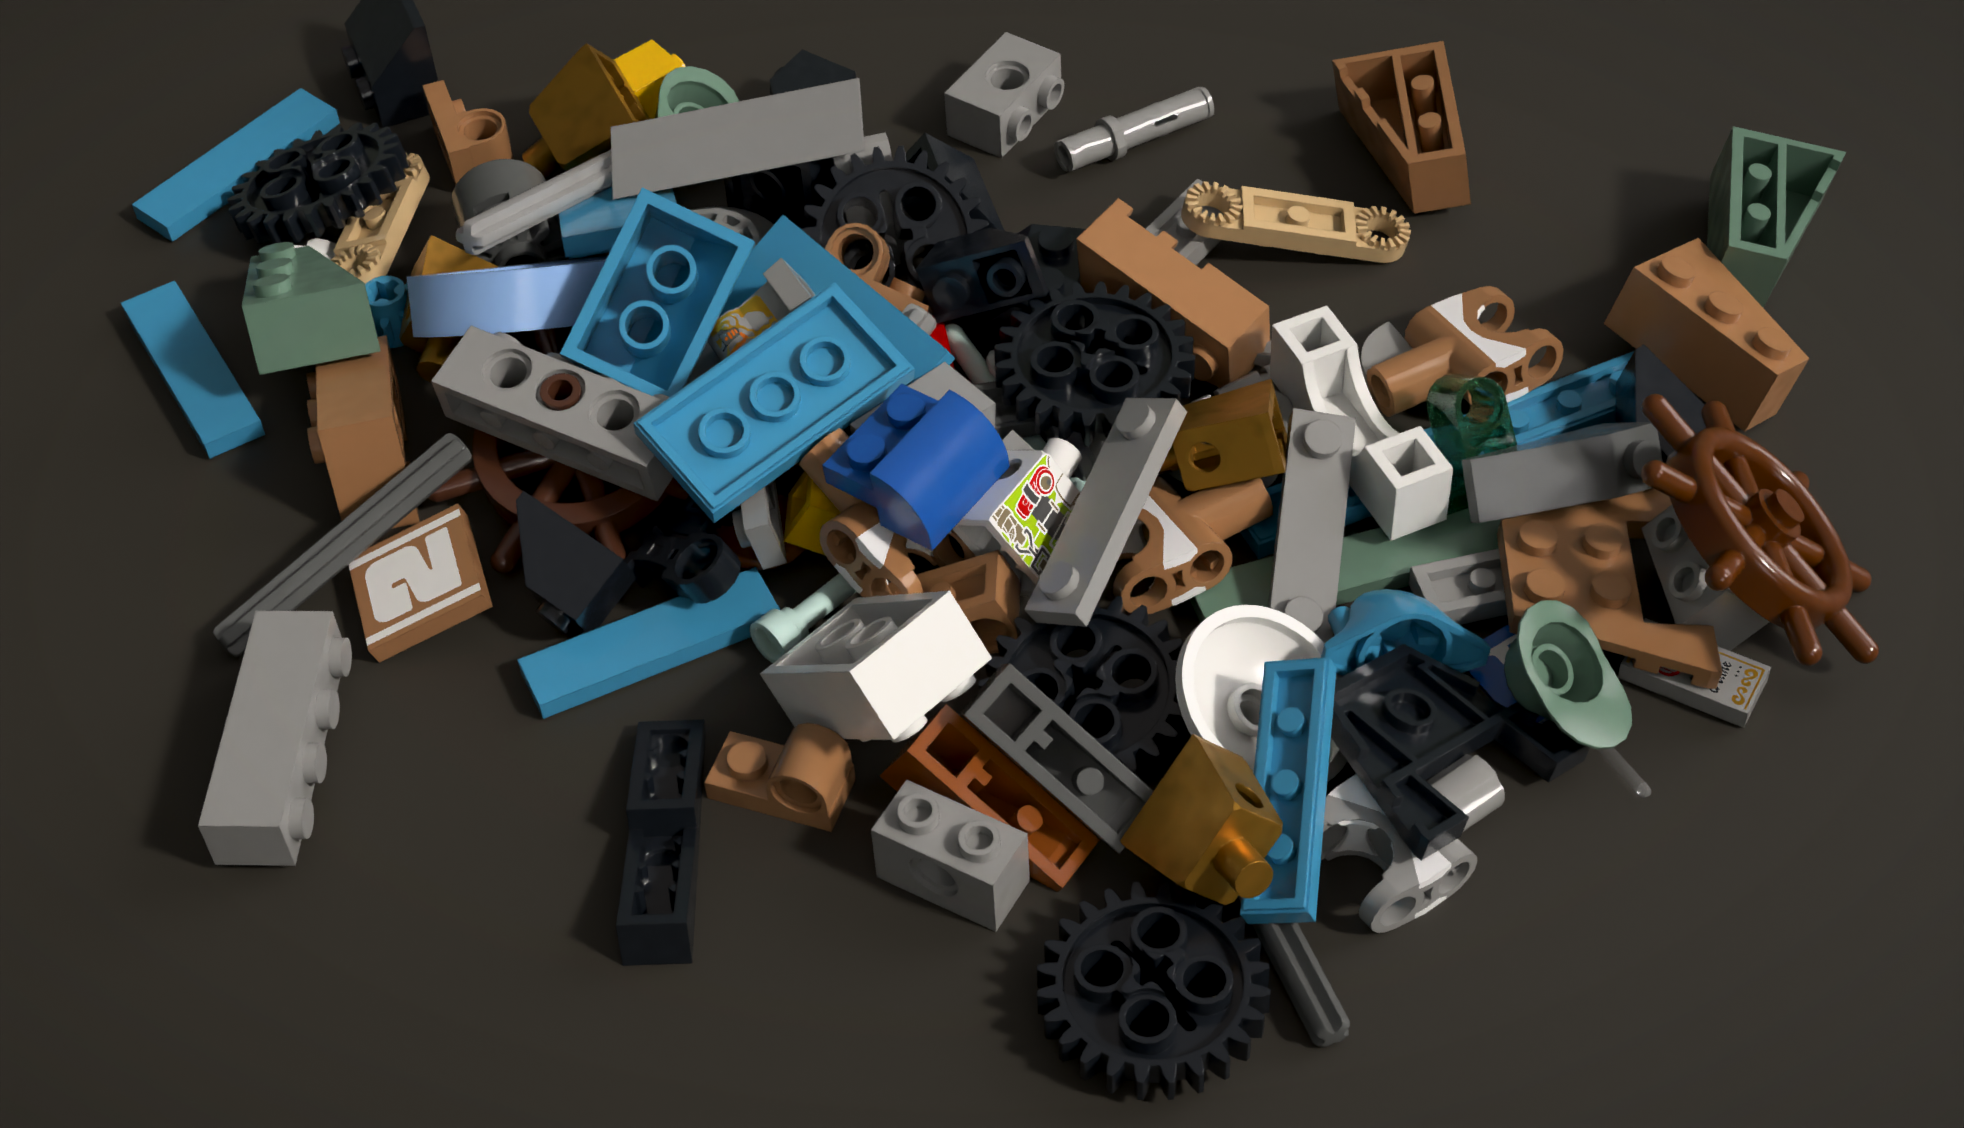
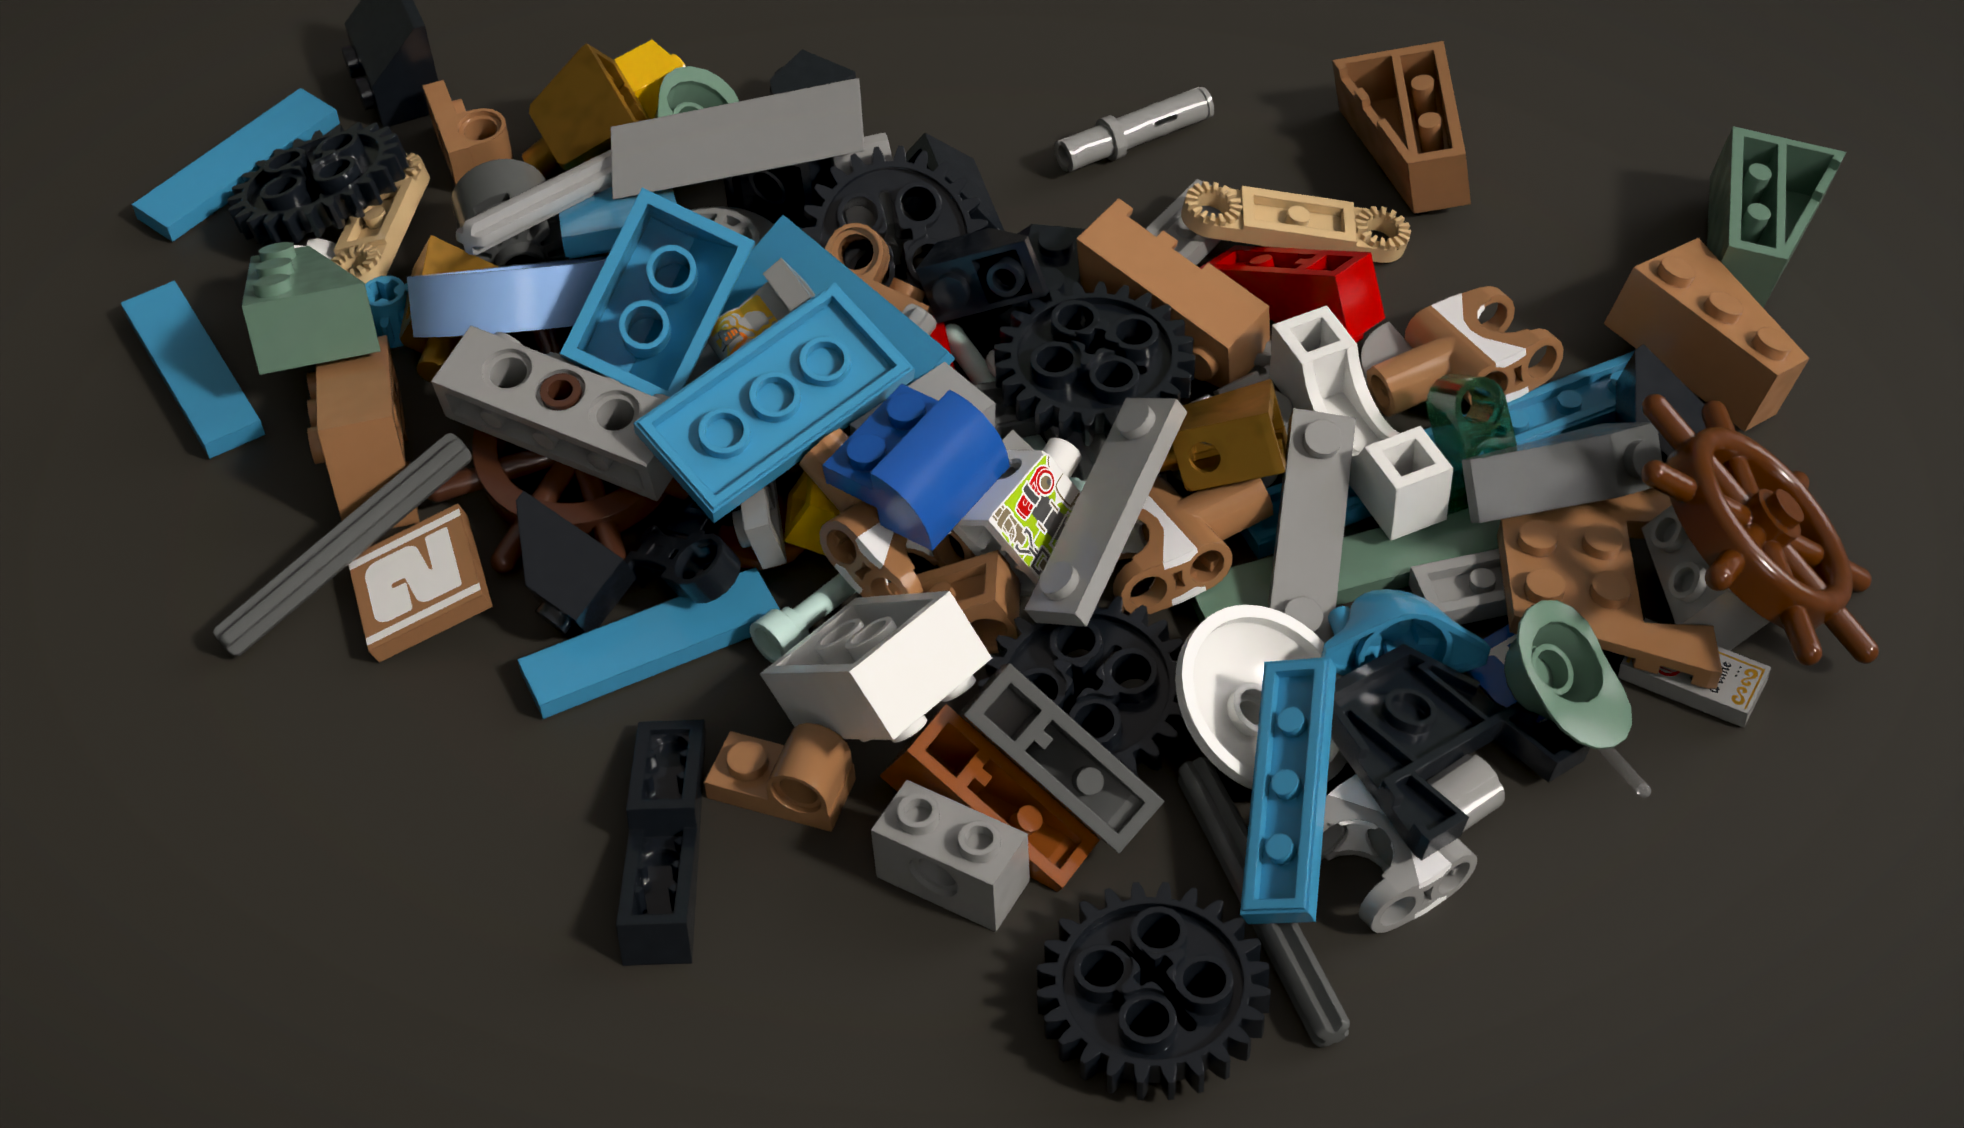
light grey brick [198,611,352,866] -> none
light grey brick [944,32,1064,158] -> none
pearl gold torso [1120,734,1283,905] -> none
none -> red slope [1199,245,1385,343]

